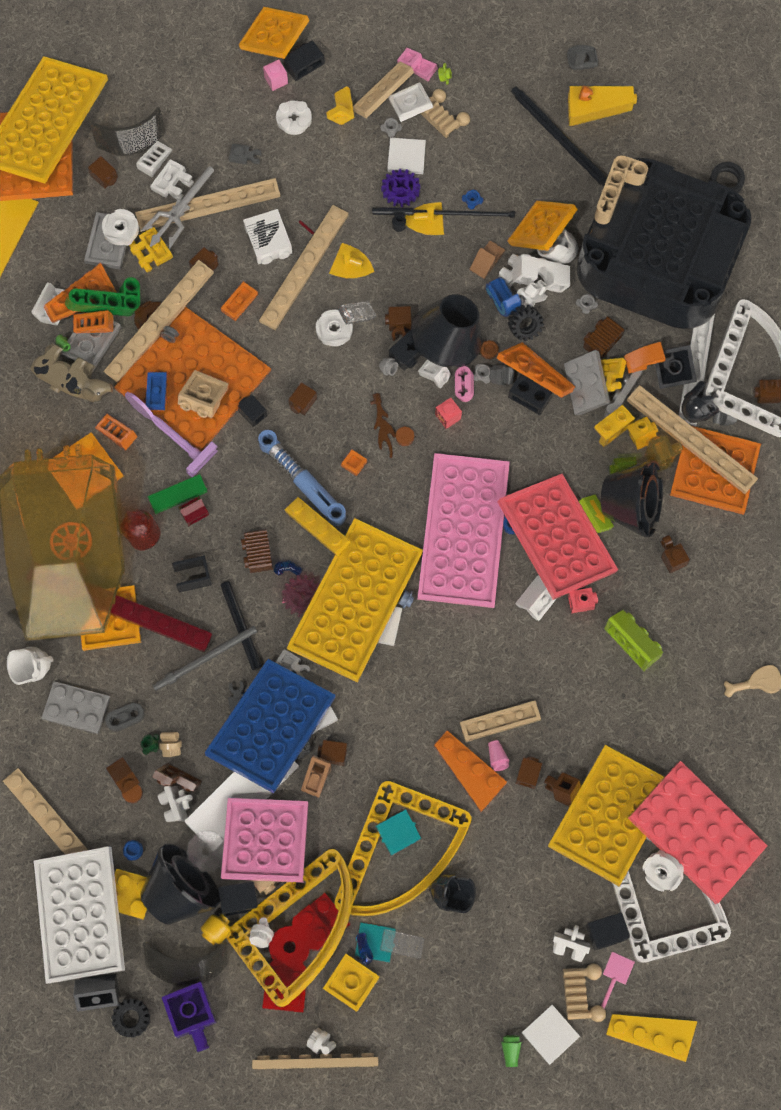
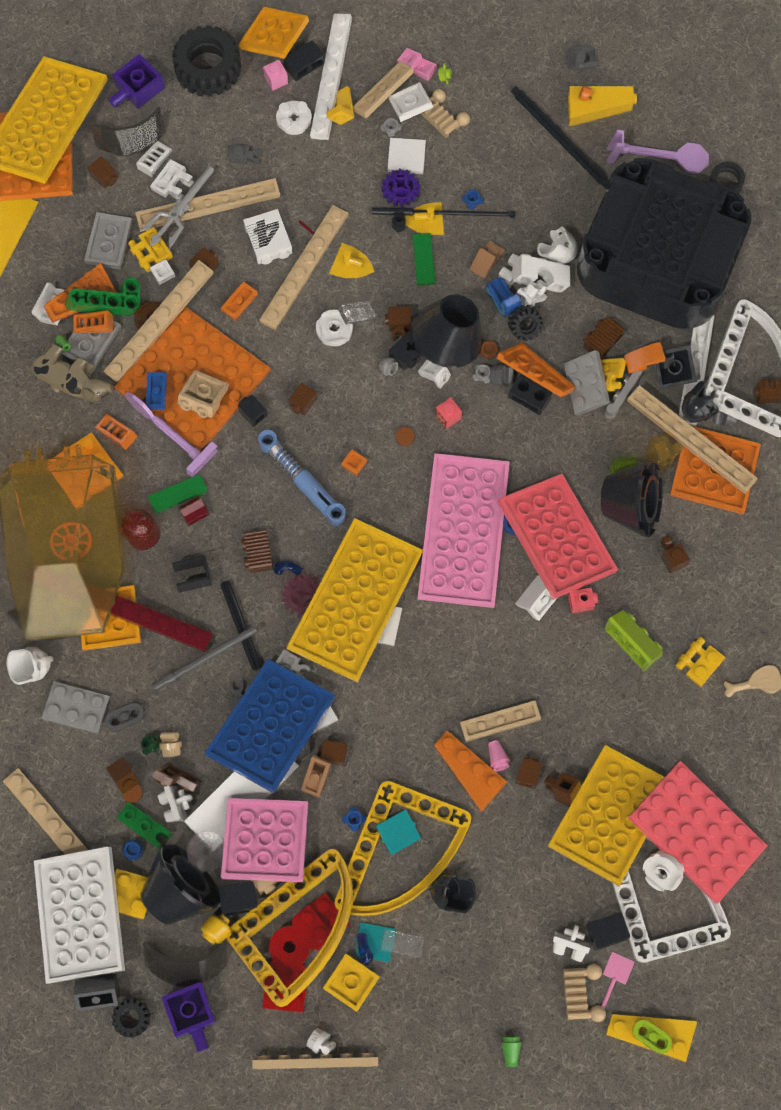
white plate [102,209,139,246] -> none
dark grey bush [160,326,179,343] -> none
white piece [249,917,274,949] -> none
yellow plate [284,497,350,556] -> none
reddish brown piece [370,393,396,458] -> none
sand blue plate [398,590,414,609] -> none
bright pink beam [455,366,474,402] -> none
light orange plate [507,201,578,251] -> none
white tile [522,1005,580,1065] -> none
light grey plate [576,294,598,314] -> none
lime tile [579,495,614,533] -> none
tan beam [594,155,648,224] -> none
yellow bracket [594,405,635,447] -> none
yellow brick [627,417,658,450] -> none
none -> dark purple brick [108,54,165,109]
none -> green plate [116,802,172,849]
none -> white plate [150,259,175,285]
none -> black tyre [172,25,241,97]
none -> white plate [310,14,352,140]
none -> blue plate [342,807,366,831]
none -> green tile [412,233,435,286]
none -> lavender piece [607,130,709,174]
none -> lime plate [632,1020,672,1054]
none -> yellow plate [675,637,726,687]

